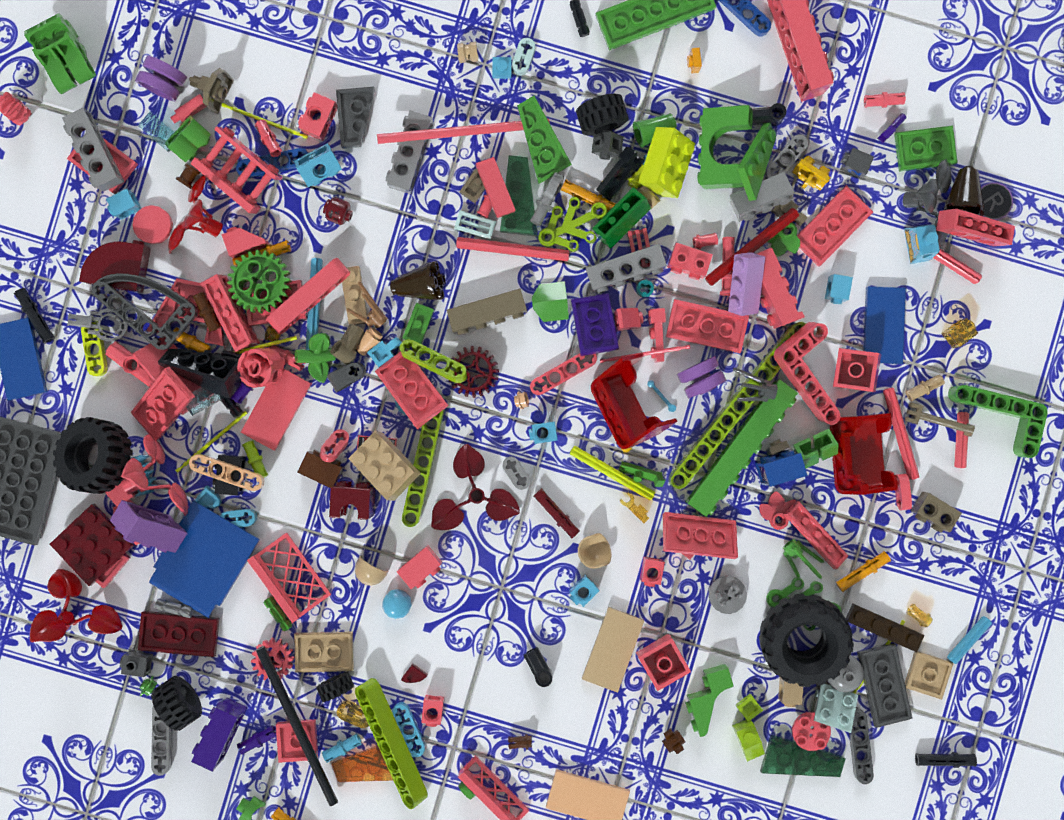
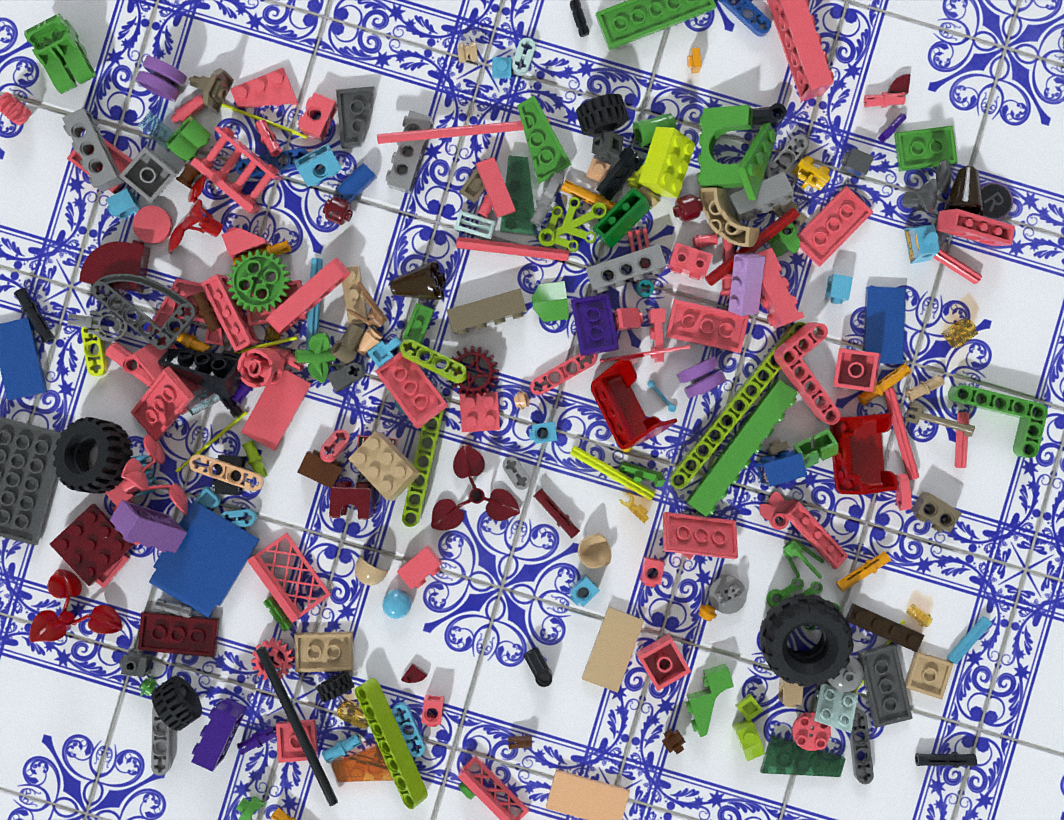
dark grey plant [733,368,778,402] -> none
none -> light grey brick [119,146,179,203]
none -> coral wing [230,67,299,109]
none -> blue brick [336,163,377,204]
none -> coral plate [459,392,500,432]
none -> light nougat plate [586,158,610,183]
none -> dark red head [673,194,703,222]
none -> light orange plate [698,604,717,622]
none -> tan brick [700,188,760,247]
none -> light orange pin [857,363,911,406]
none -> dark red tile [887,74,911,95]

